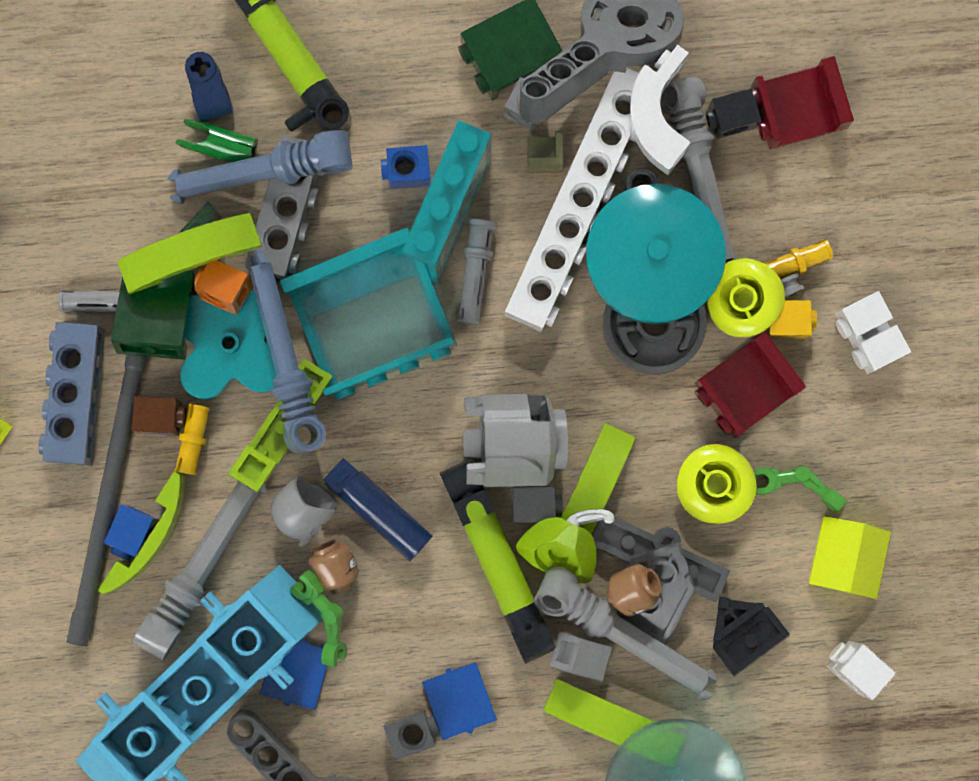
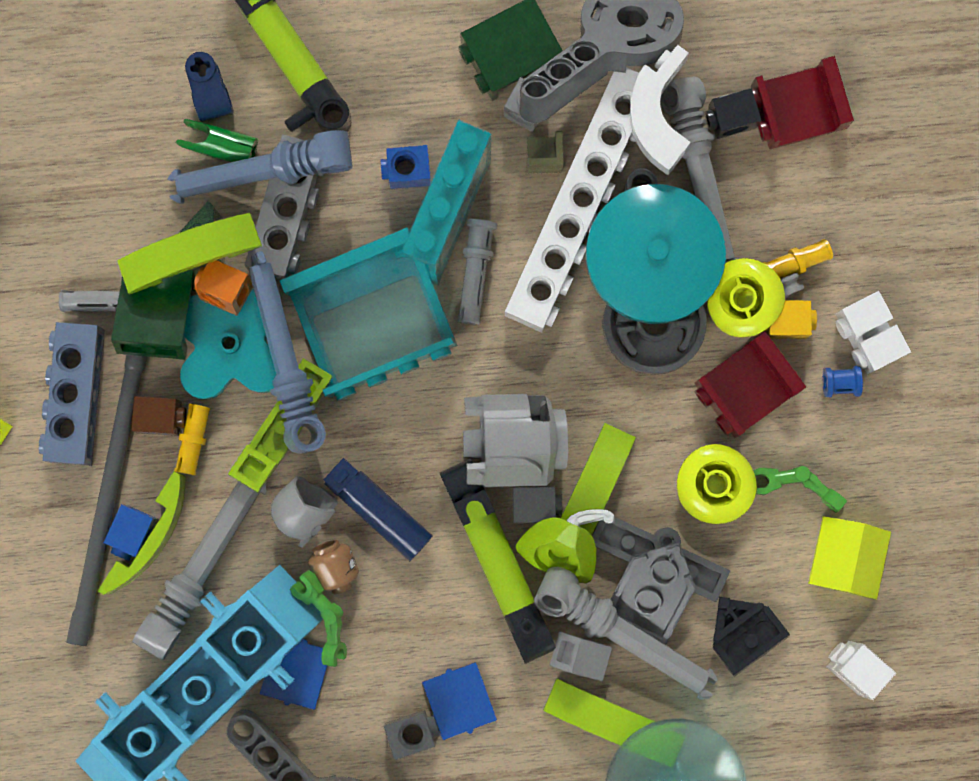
medium nougat head [607,564,662,616] -> none
none -> blue bush [822,366,863,397]

